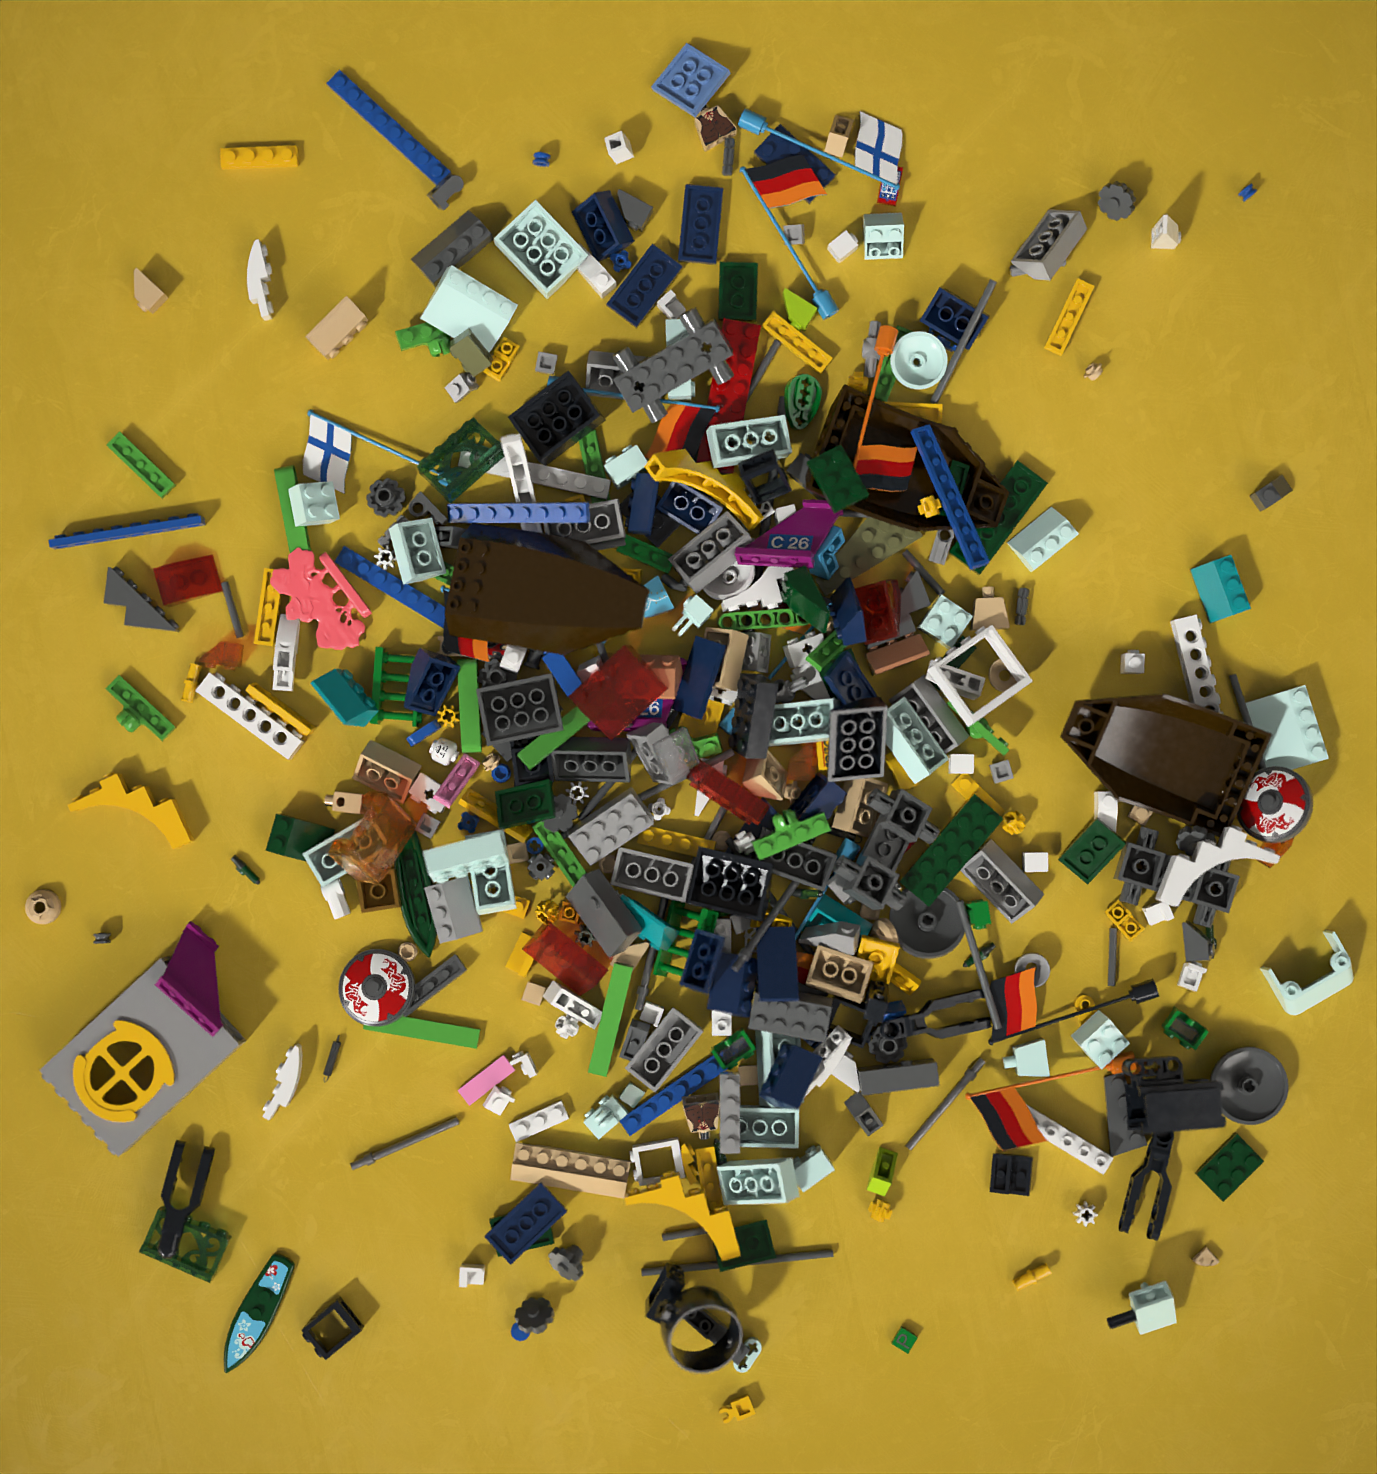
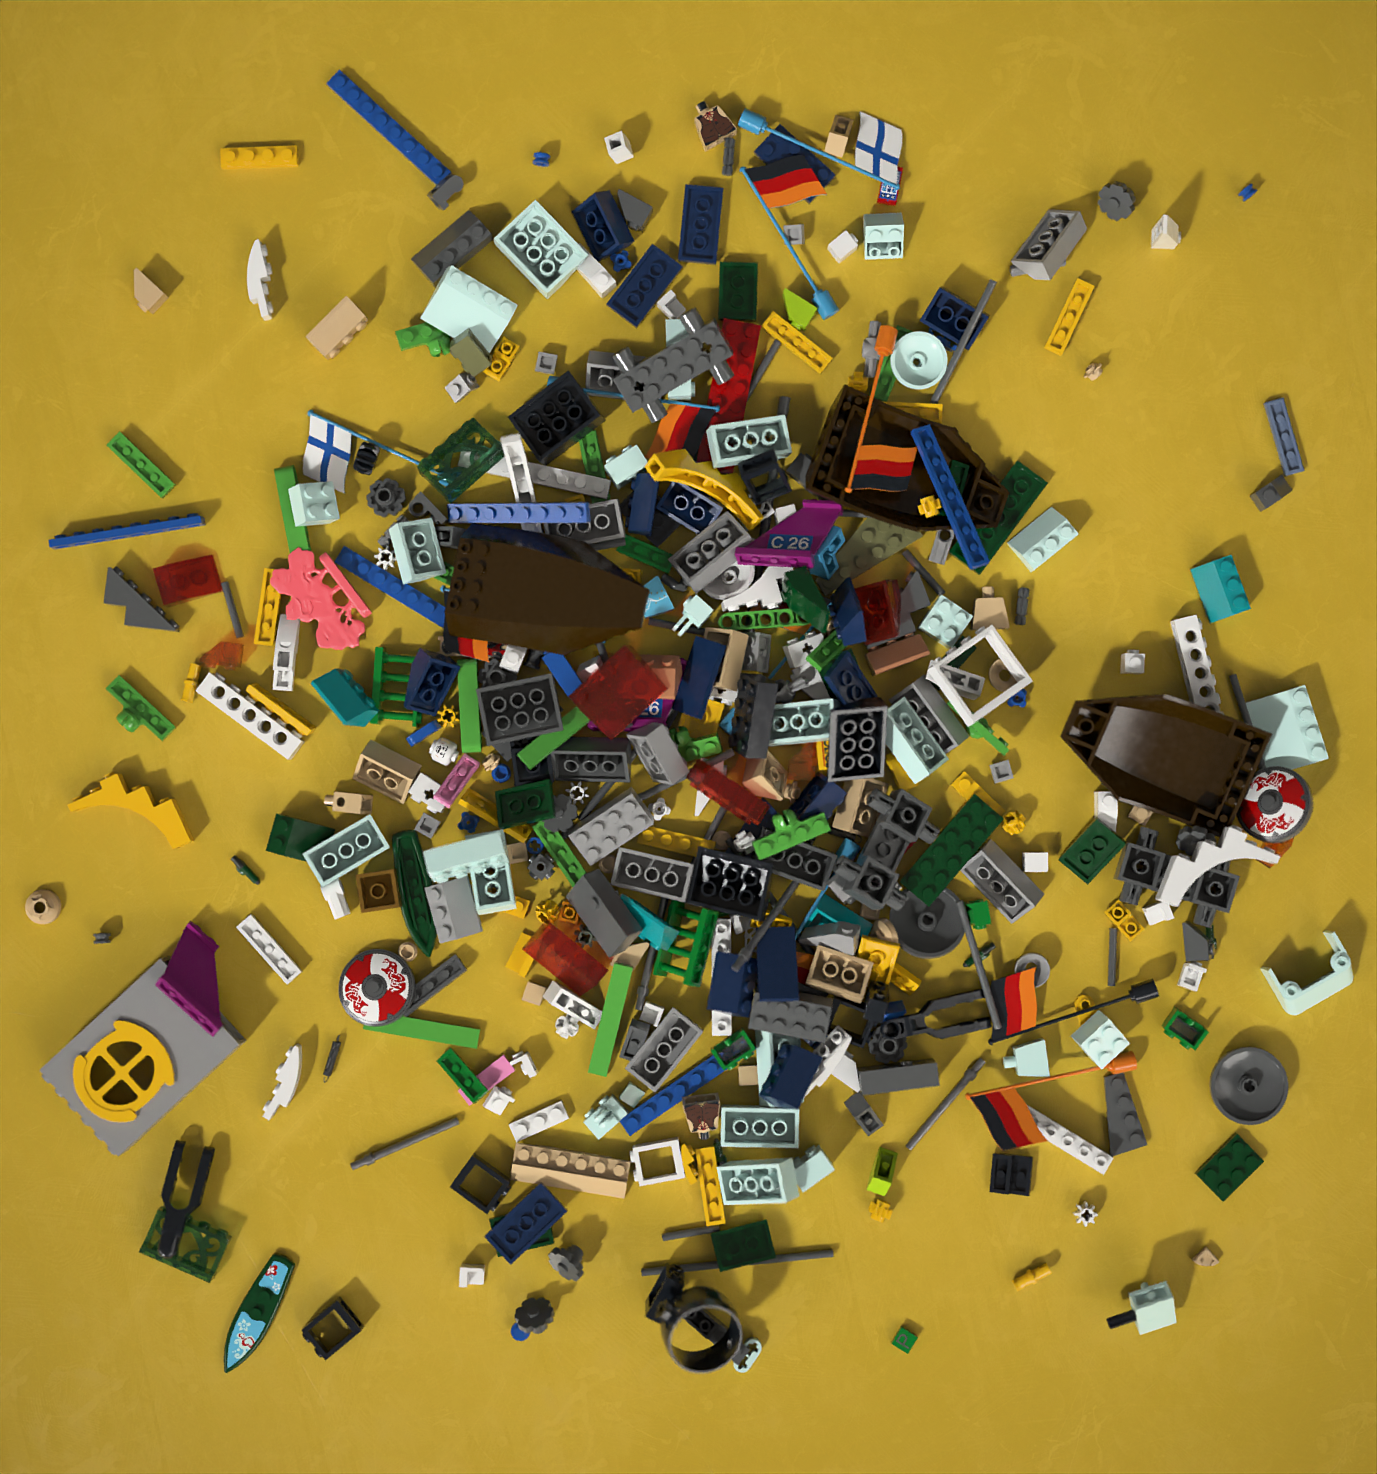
clear orange windscreen [327,791,417,883] -> none
yellow arch [624,1170,741,1261] -> none
medium blue plate [651,43,731,117] -> none
clear plate [652,727,700,780] -> none
dark blue slope [679,928,726,995] -> none
yellow plate [719,1394,756,1423] -> none
light grey brick [720,1072,740,1153] -> none
green piece [784,374,822,430] -> none
clear green piece [791,889,823,899] -> none
dark green plate [806,445,869,514] -> none
white panel [948,754,974,774] -> none
black piece [1118,1132,1174,1241] -> none
black piece [1122,1056,1226,1134] -> none
none -> white plate [236,914,303,985]
none -> black gear [353,442,380,475]
none -> green plate [437,1048,489,1104]
none -> black window [450,1153,511,1214]
none -> dark grey piece [648,617,705,636]
none -> blue plate [1007,689,1027,708]
none -> sand blue tile [1264,398,1305,477]

